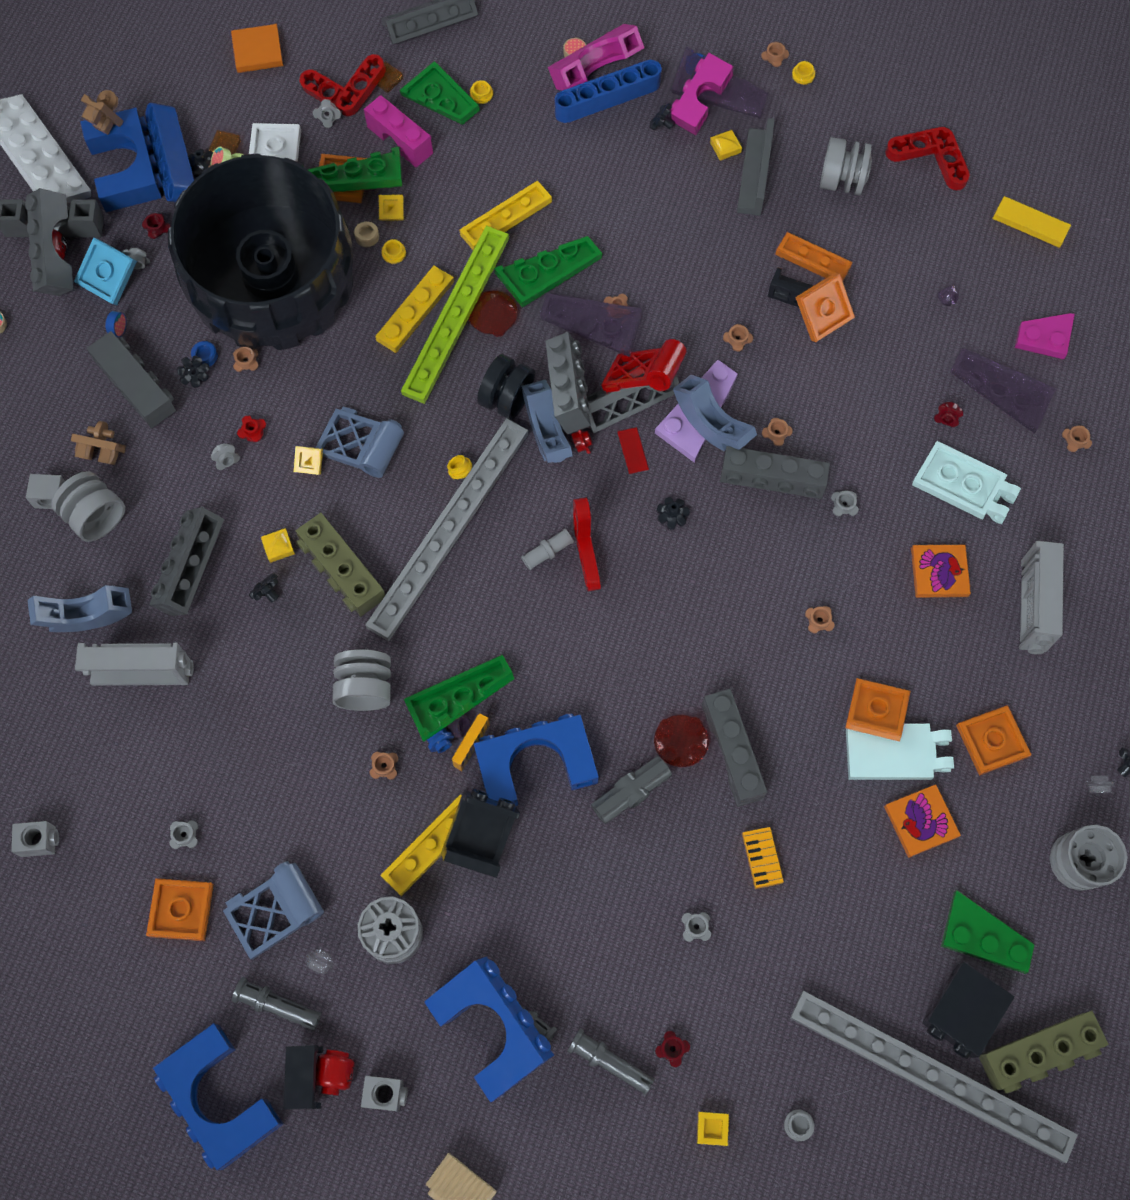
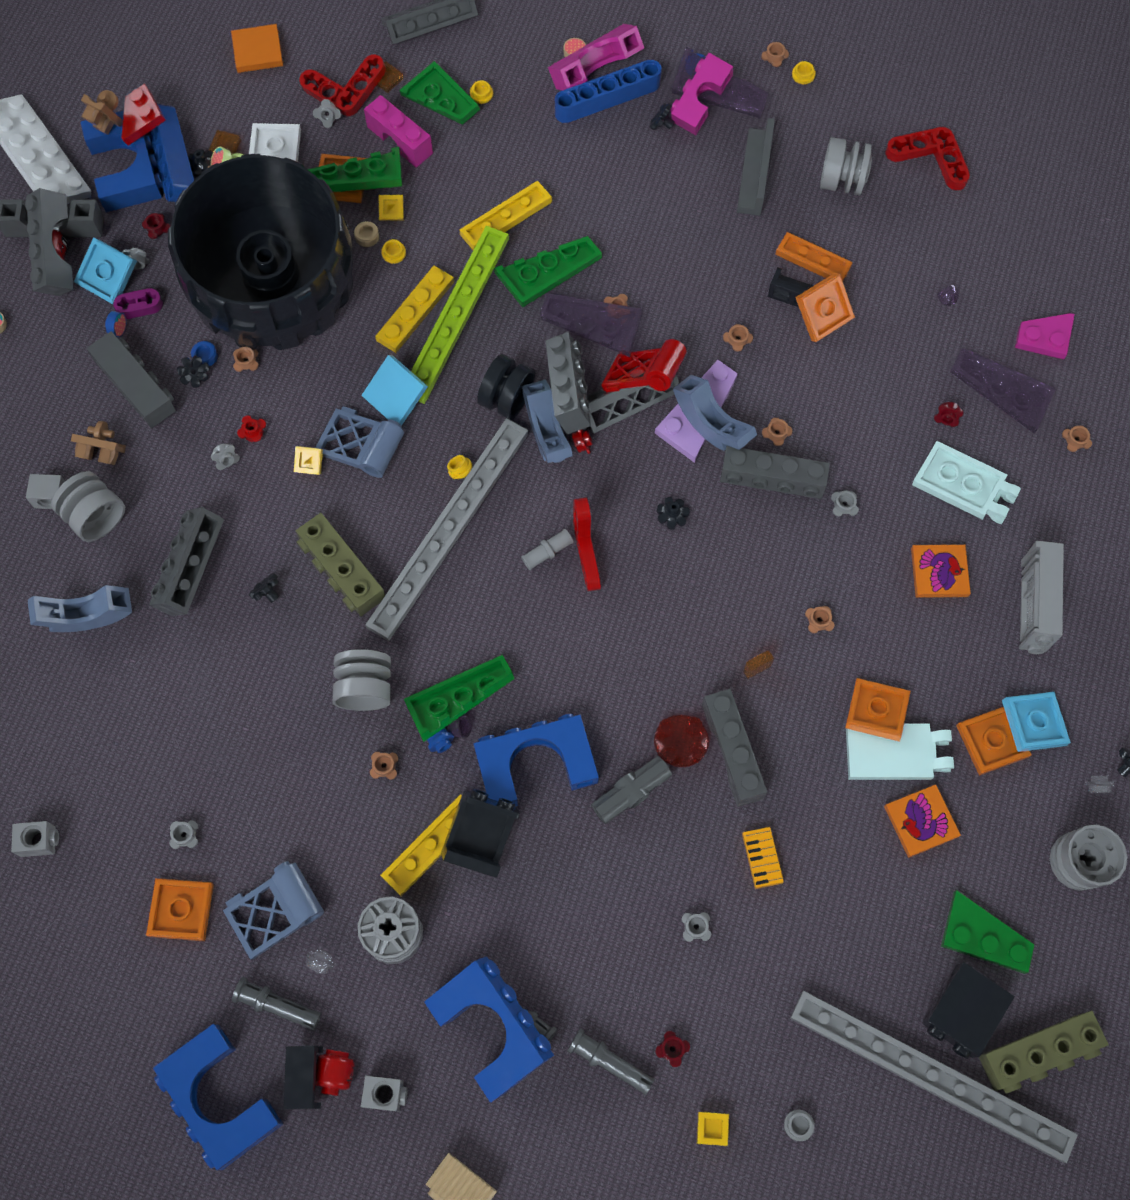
light grey door [75,643,194,685] -> none
yellow tile [261,528,295,563] -> none
light orange tile [452,714,490,771] -> none
clear red dish [469,291,518,337] -> none
red sticker [617,427,649,474] -> none
yellow tile [710,130,742,161] -> none
yellow tile [993,196,1071,248] -> none
none -> magenta beam [113,288,163,319]
none -> red wing [122,84,166,146]
none -> medium azure tile [361,355,428,426]
none -> clear orange tile [743,651,774,679]
none -> medium azure tile [1002,692,1071,752]

